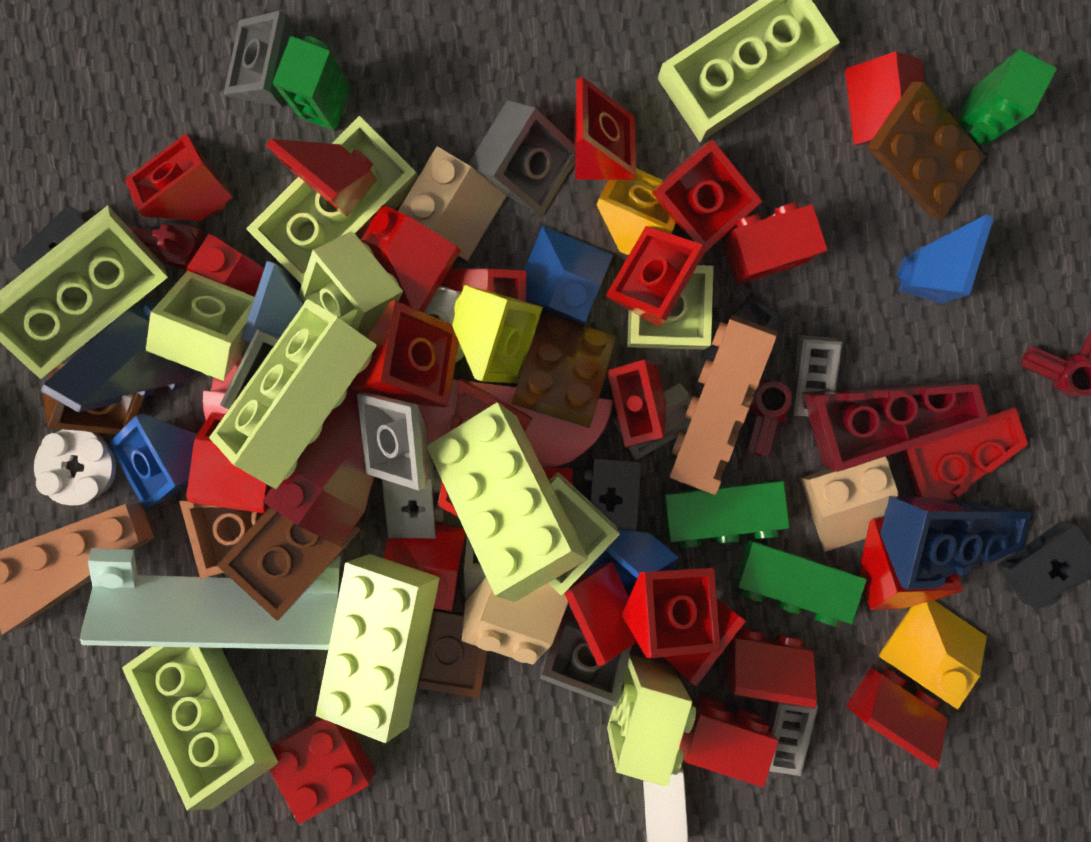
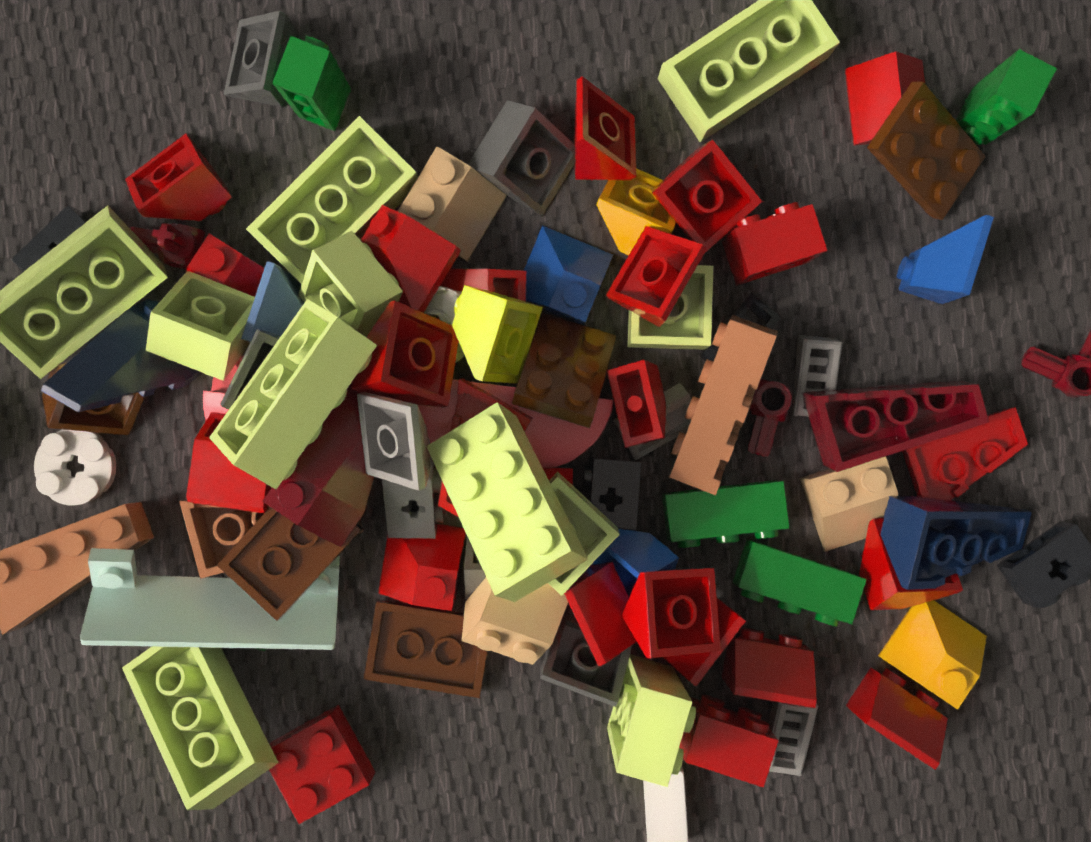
blue slope [108,413,197,511] -> none
red slope [266,139,377,217] -> none
yellowish green brick [316,554,440,743] -> none

